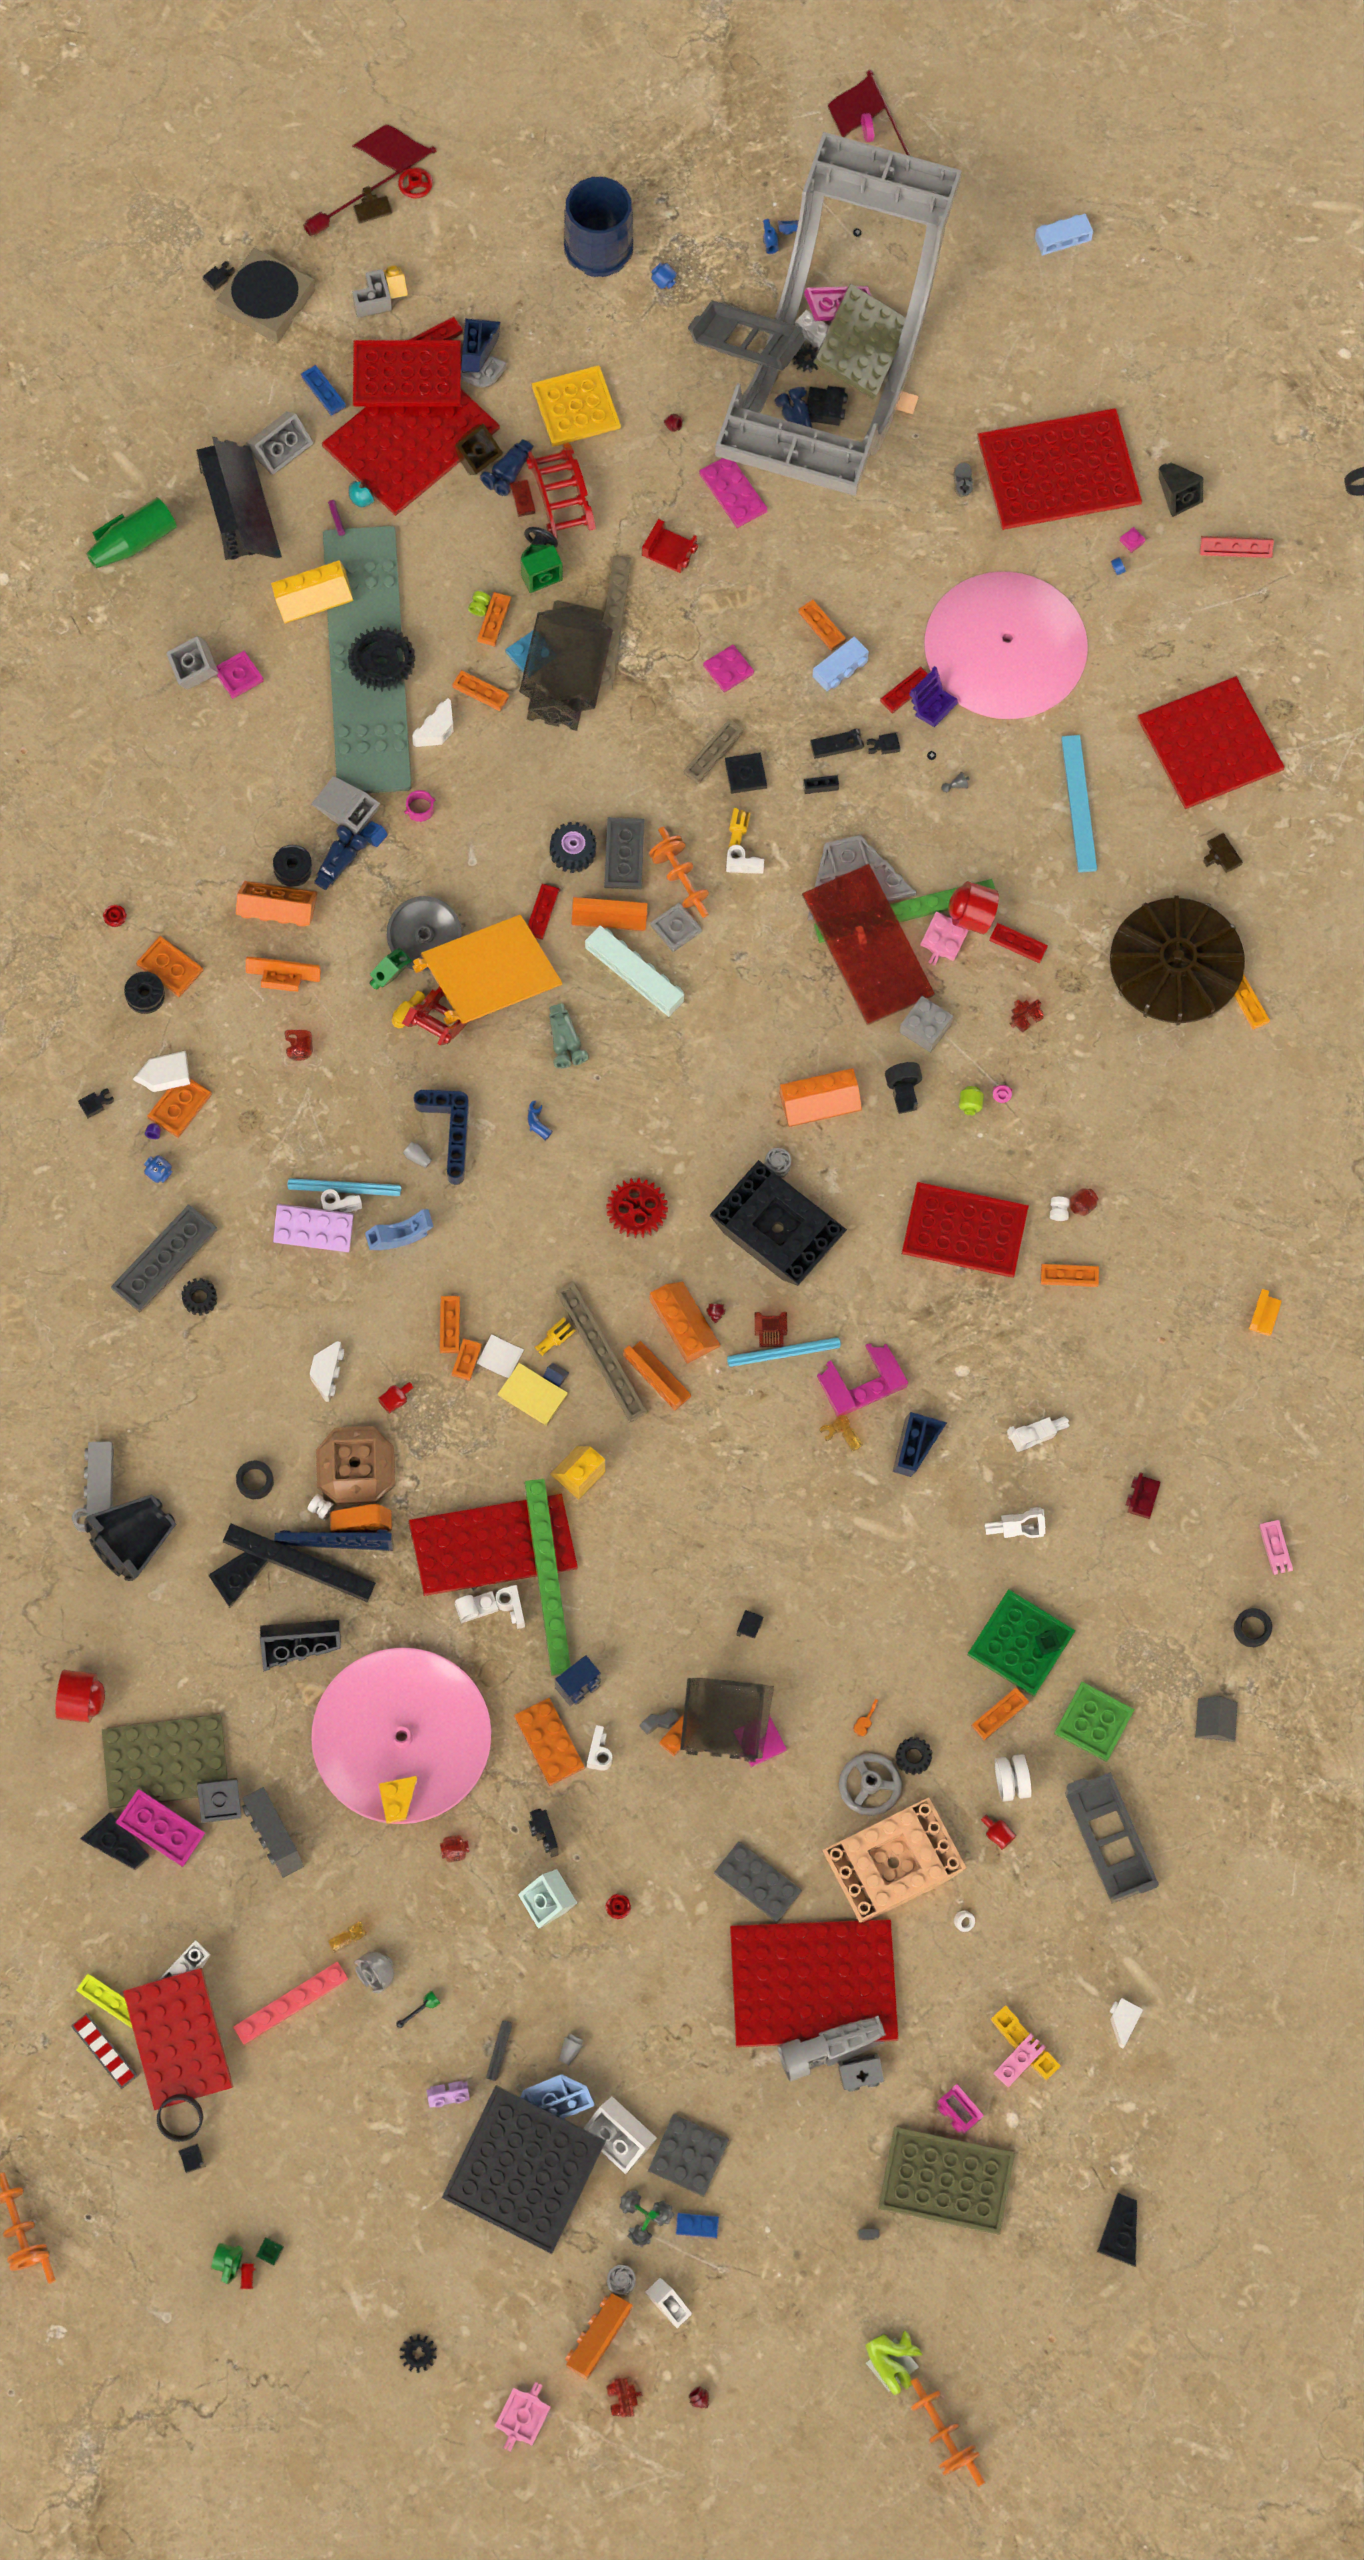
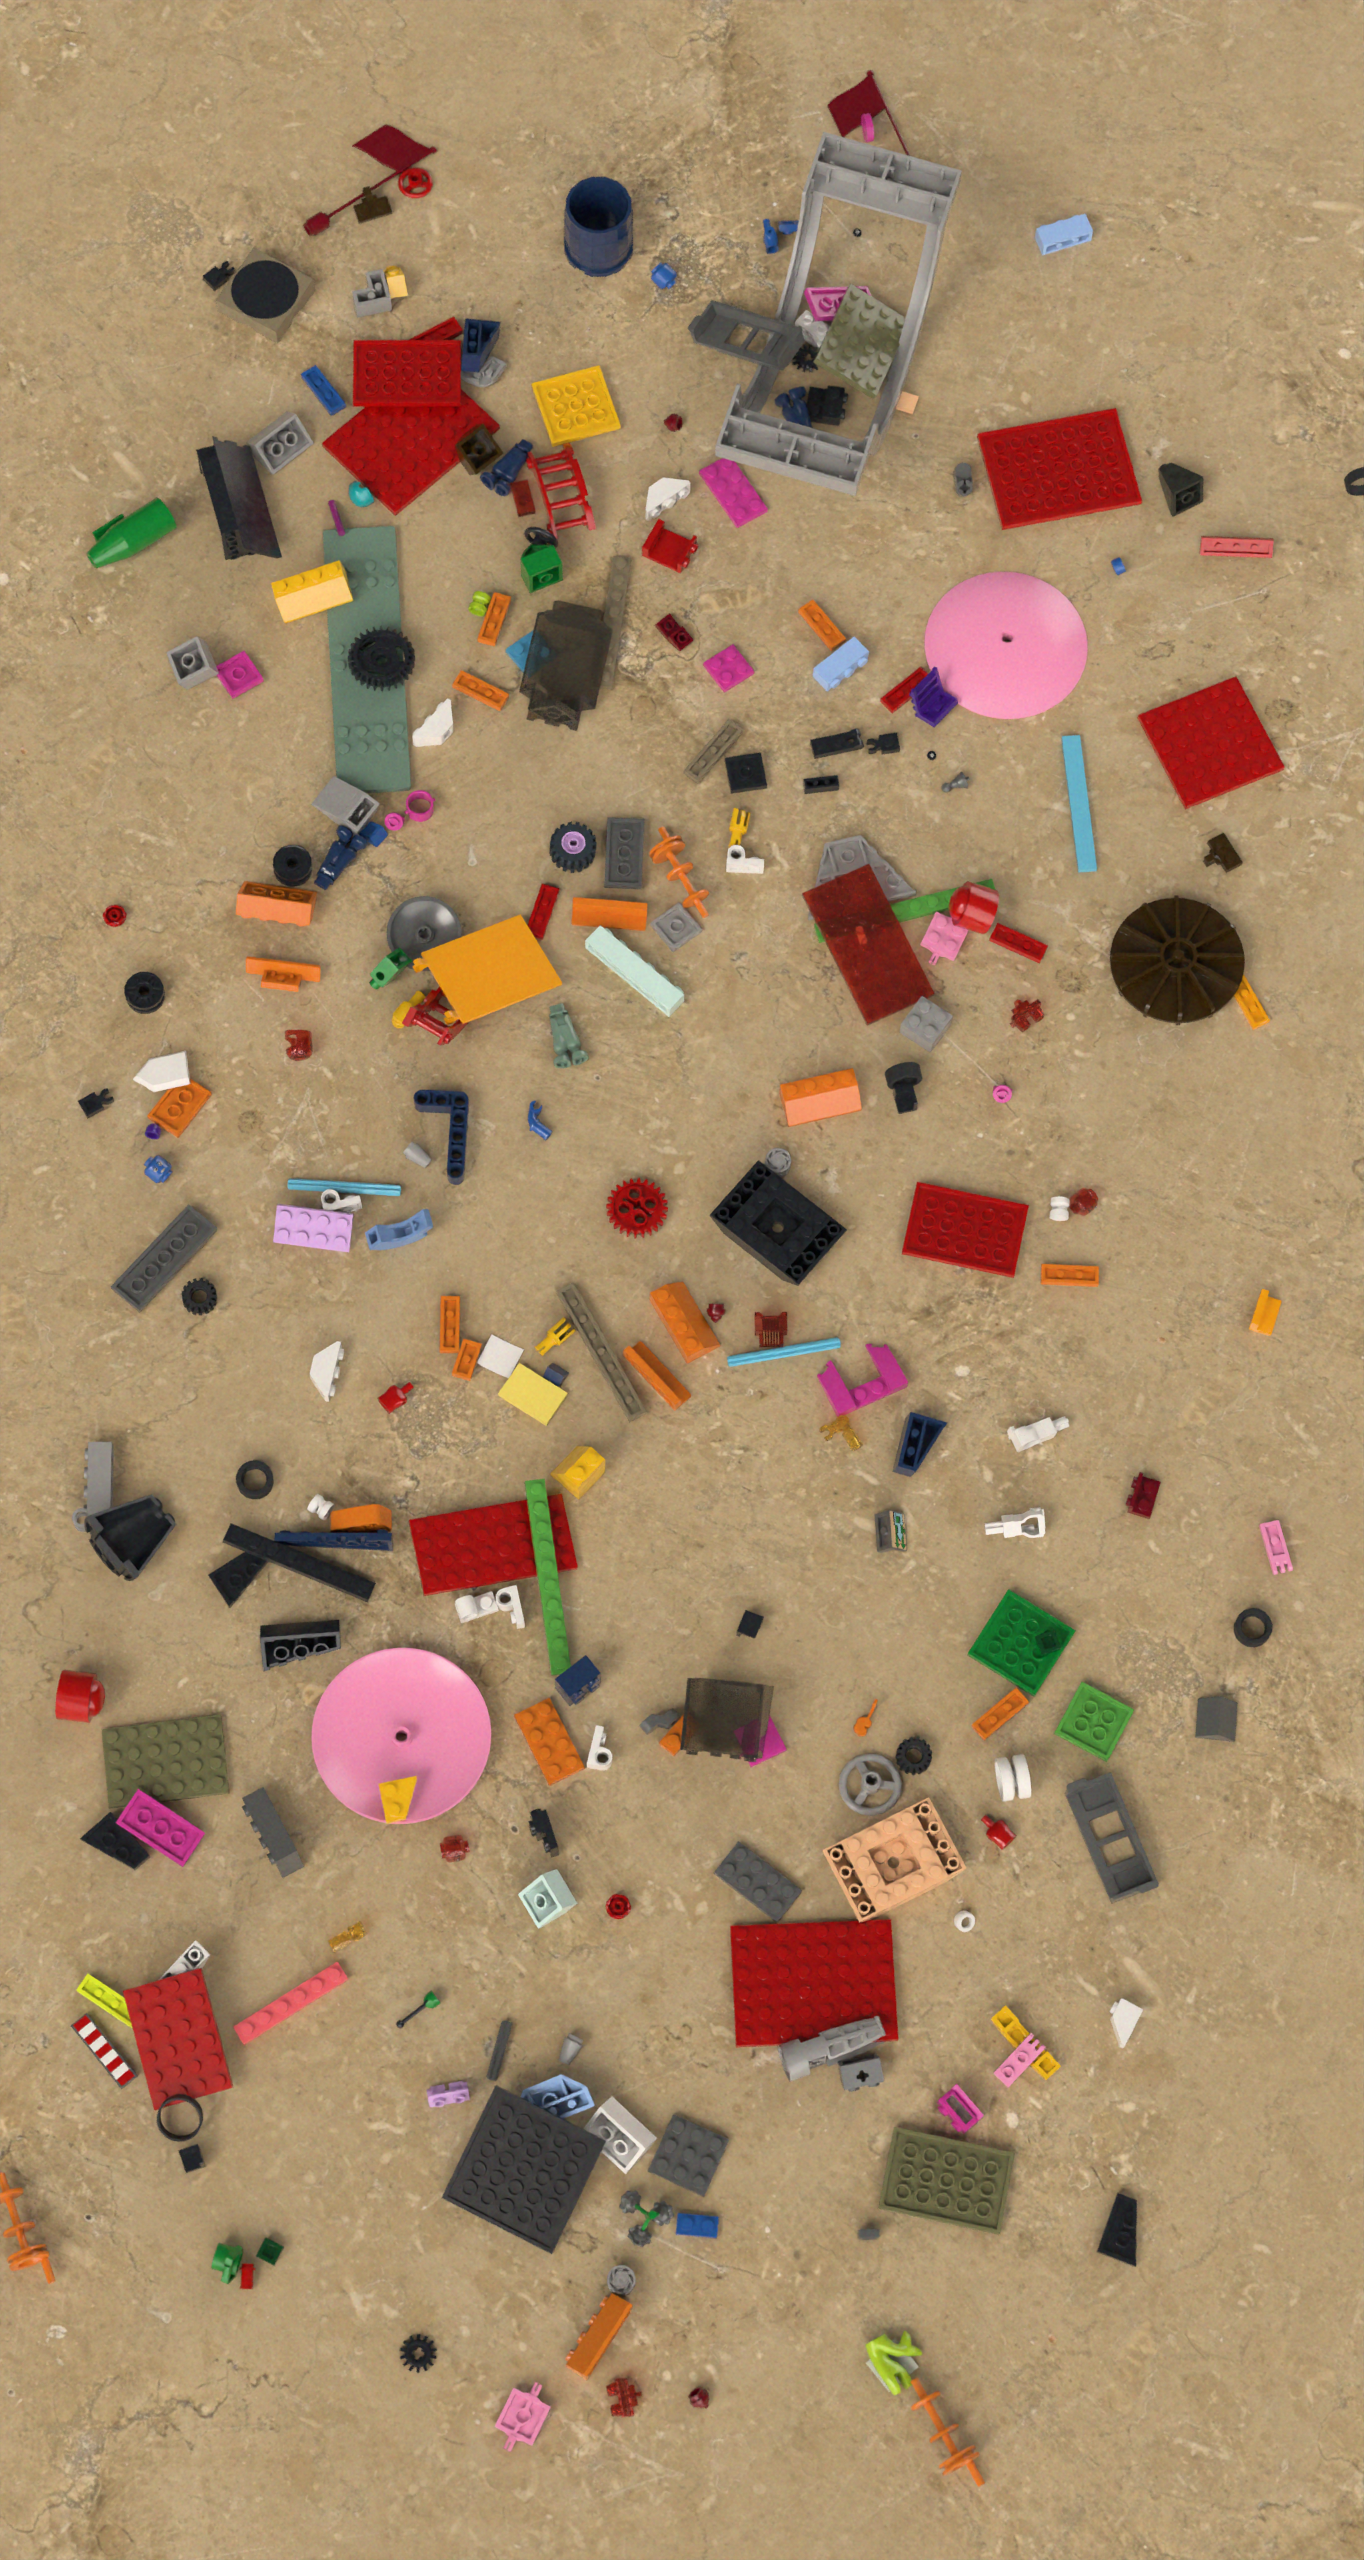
orange tile [136,936,204,997] -> none
plate [197,1778,242,1823] -> none
medium nougat piece [316,1426,395,1505] -> none
light grey cylinder [355,1952,394,1994] -> none
white slope [645,2278,692,2328] -> none
lime head [958,1086,984,1116] -> none
dark pink plate [1119,527,1146,553] -> none
none -> dark pink plate [385,812,405,831]
none -> white slope [646,478,690,521]
none -> dark red slope [654,613,694,652]
none -> panel [875,1510,907,1553]

